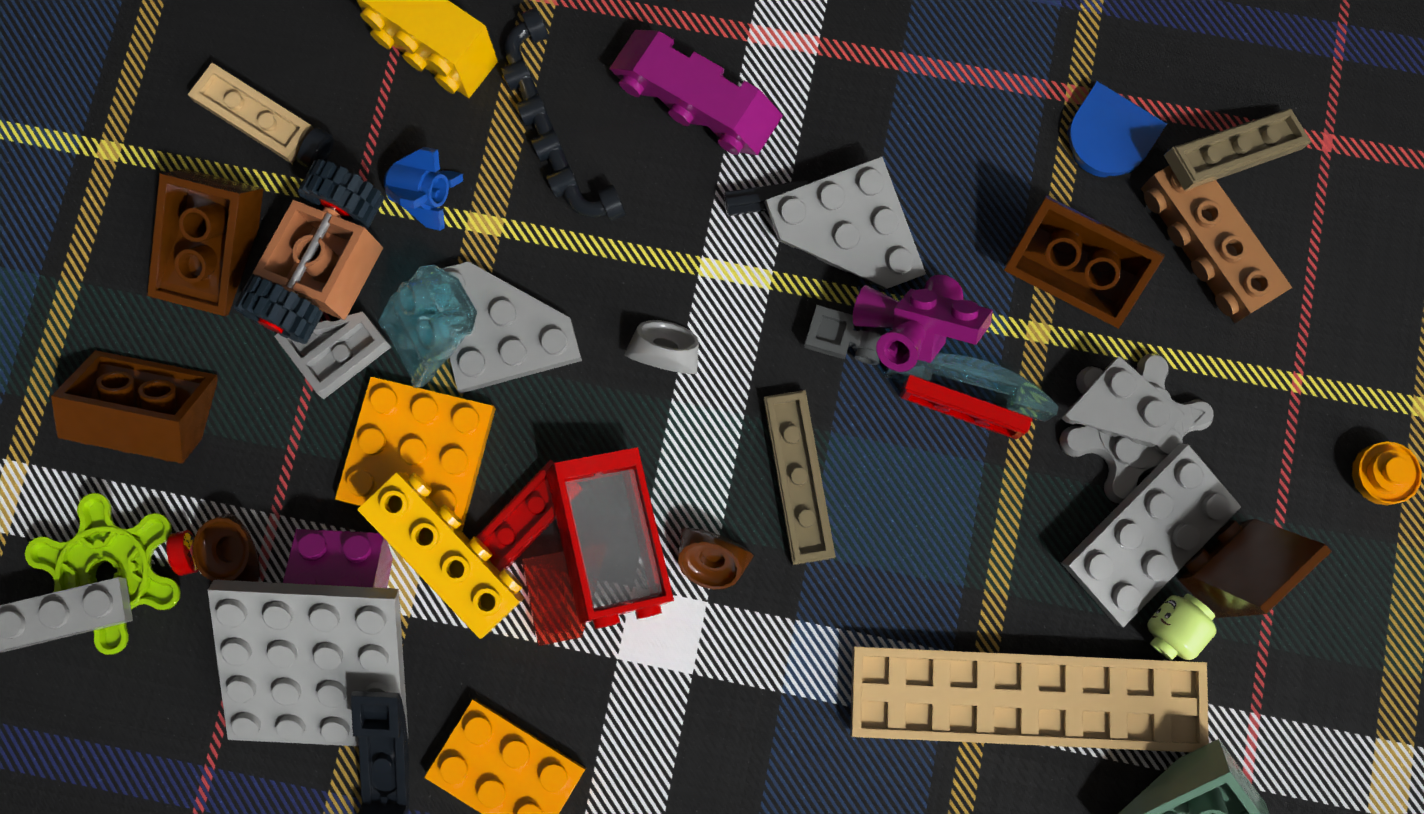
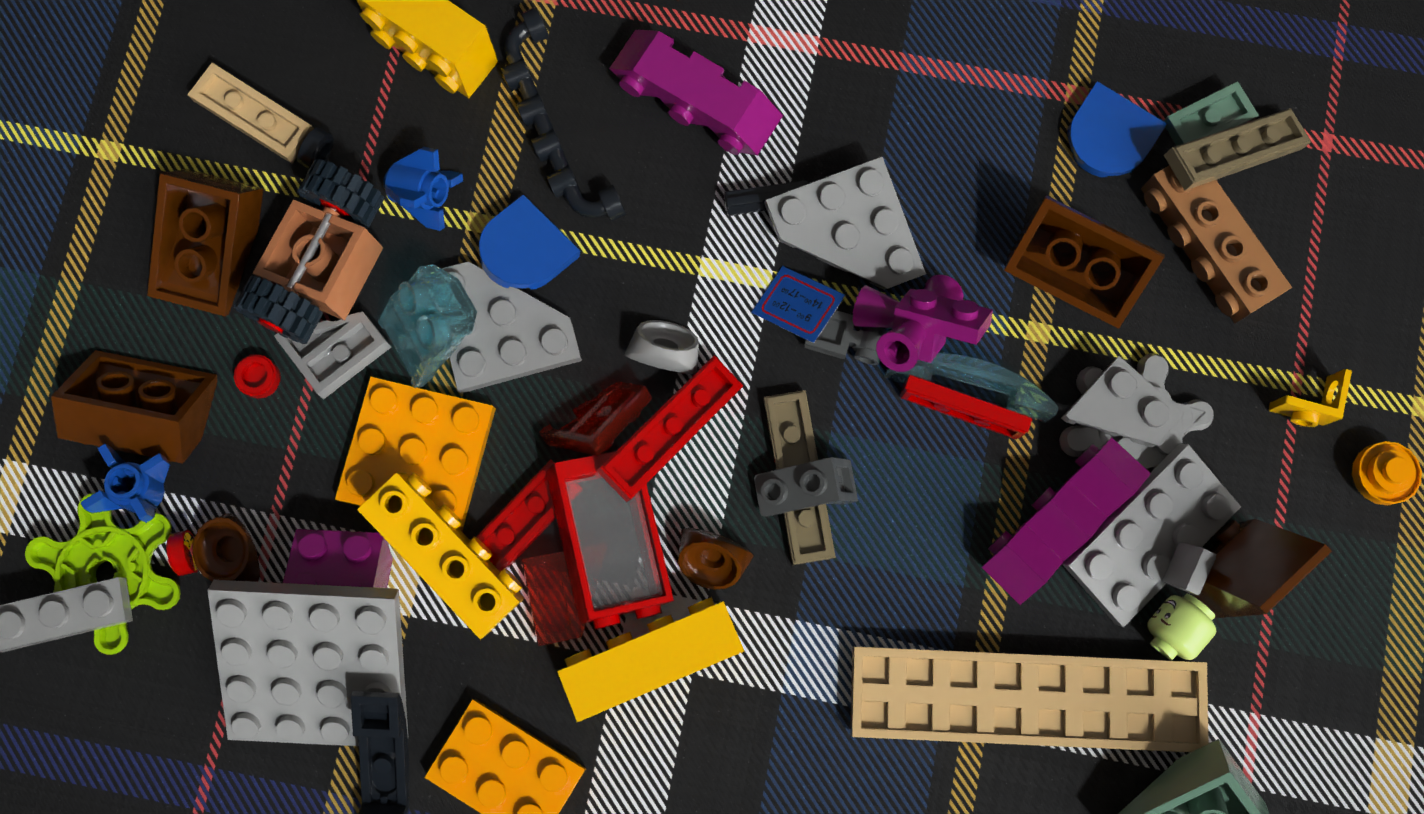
none -> blue brick [80,444,170,523]
none -> red tile [234,354,281,399]
none -> blue tile [479,195,581,290]
none -> clear red wing [539,381,653,456]
none -> yellow brick [557,597,744,722]
none -> red tile [596,355,743,502]
none -> blue sticker [751,266,845,343]
none -> dark grey bracket [754,457,858,517]
none -> magenta brick [982,437,1151,605]
none -> light grey tile [1162,542,1216,595]
none -> sand green plate [1164,81,1259,146]
none -> yellow bracket [1269,369,1352,427]

